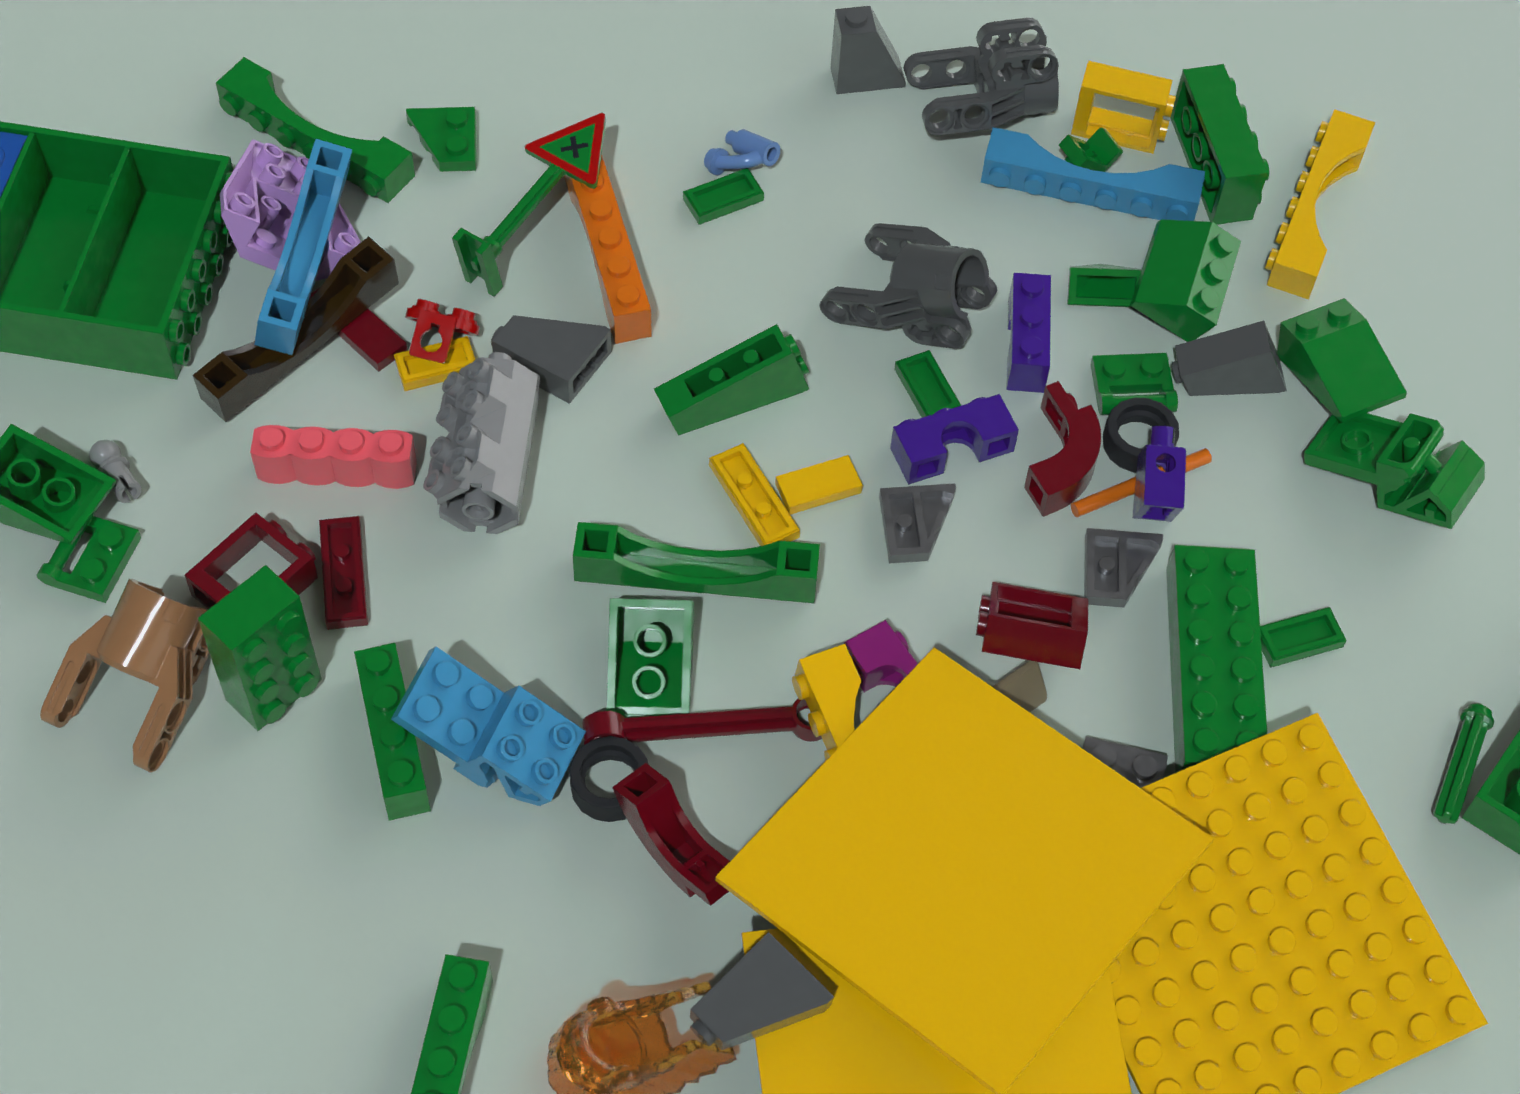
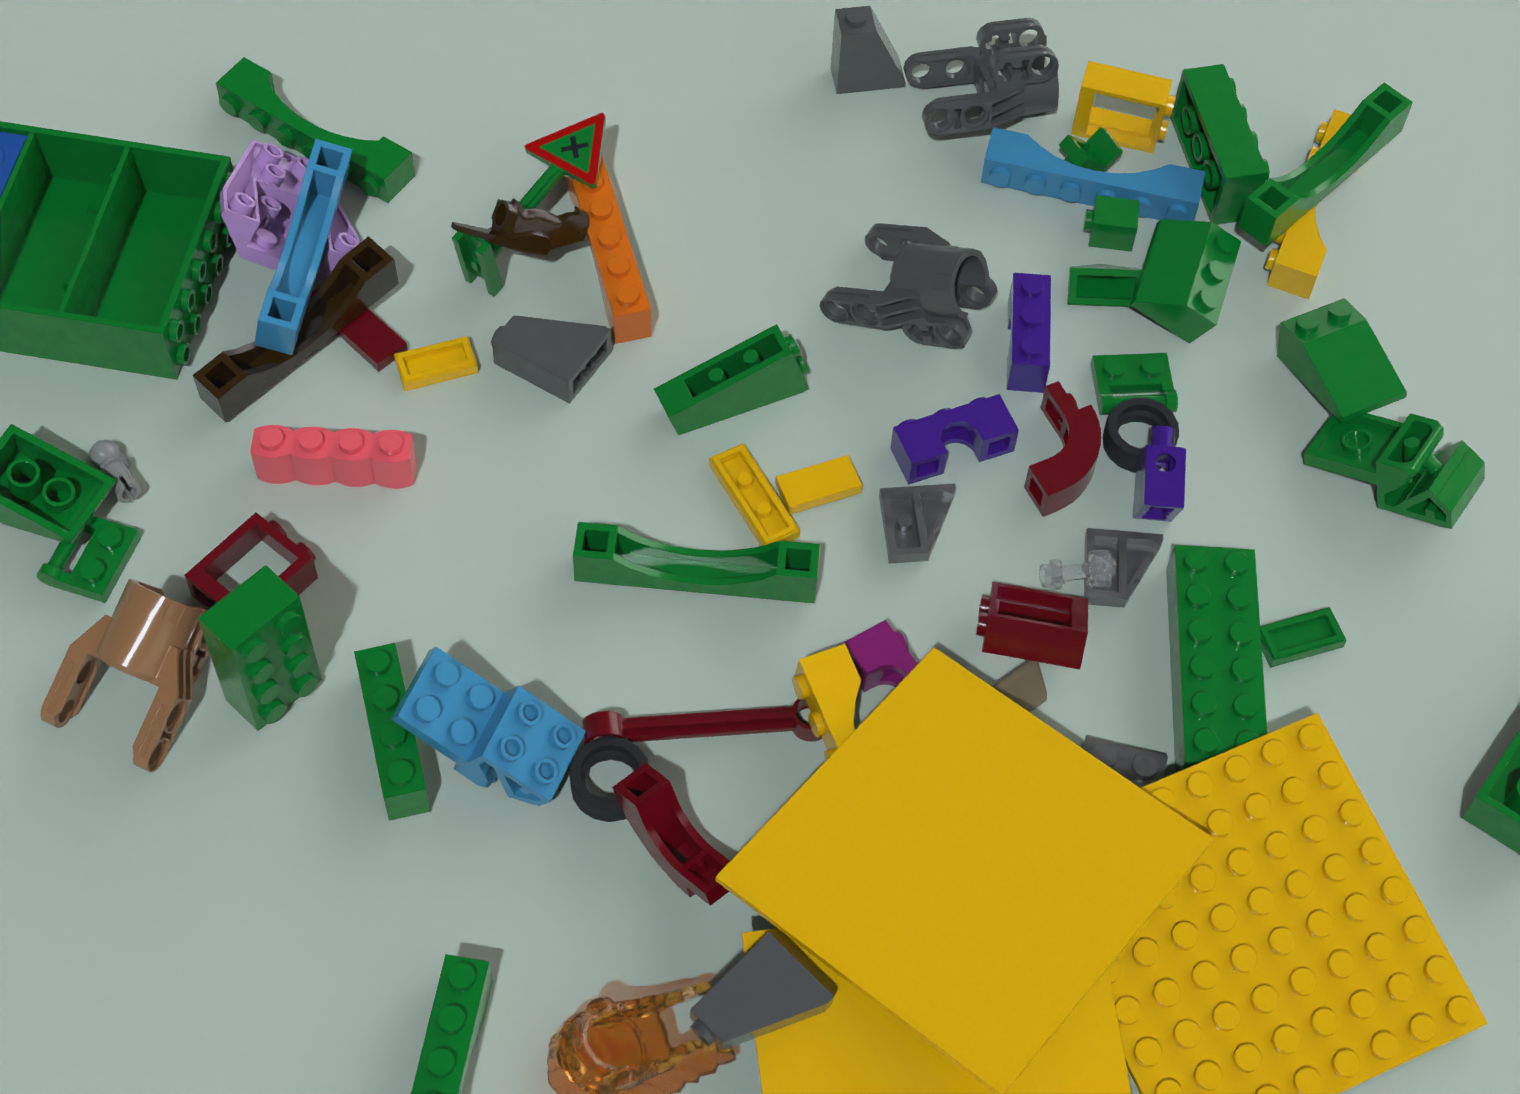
dark red tile [319,516,368,630] -> none
red bracket [405,299,480,364] -> none
green wing [406,107,476,172] -> none
light grey brick [423,352,540,534] -> none
green slope [606,598,694,718] -> none
green tile [683,168,764,225] -> none
medium blue plant [704,129,780,175] -> none
green tile [894,350,961,418] -> none
orange bar [1071,448,1212,518] -> none
dark grey slope [1172,320,1287,396] -> none
green axle [1433,704,1494,824] -> none
none -> dark brown animal [451,198,589,257]
none -> clear bar [1039,550,1116,591]
none -> green brick [1083,195,1139,252]
none -> green arch [1238,82,1413,247]

